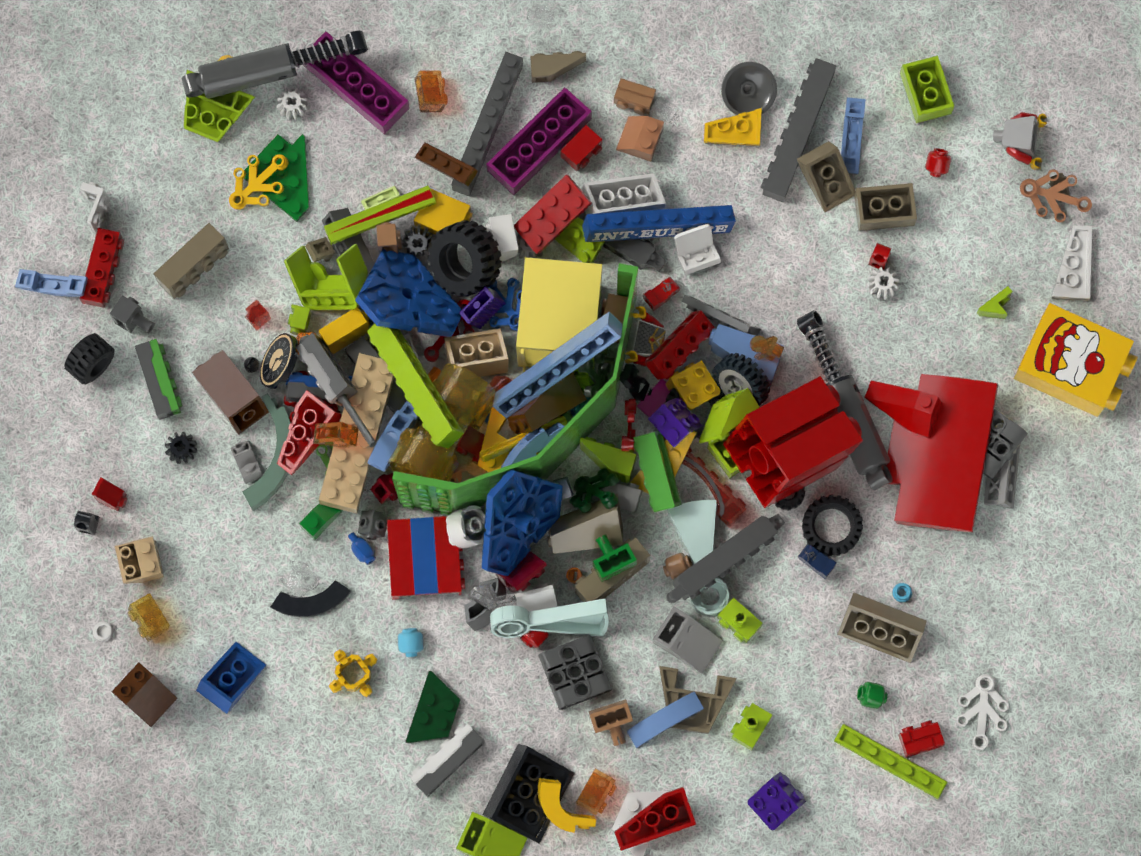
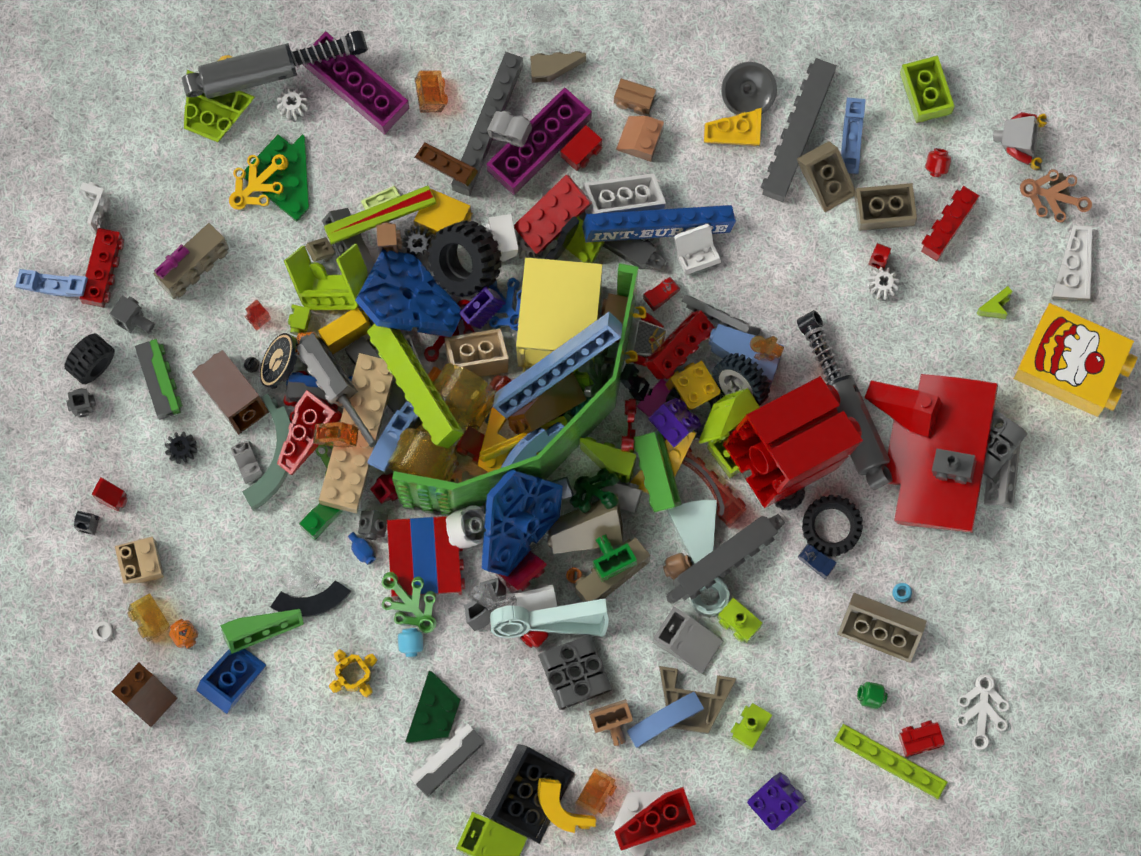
none -> dark grey brick [66,388,96,417]
none -> magenta pin [154,244,190,279]
none -> orange head [169,619,198,649]
none -> bright green slope [220,609,304,654]
none -> bright green plant [382,572,437,633]
none -> light grey brick [487,111,532,147]
none -> black tile [544,216,579,260]
none -> red brick [921,186,980,261]
none -> dark grey brick [932,449,977,484]

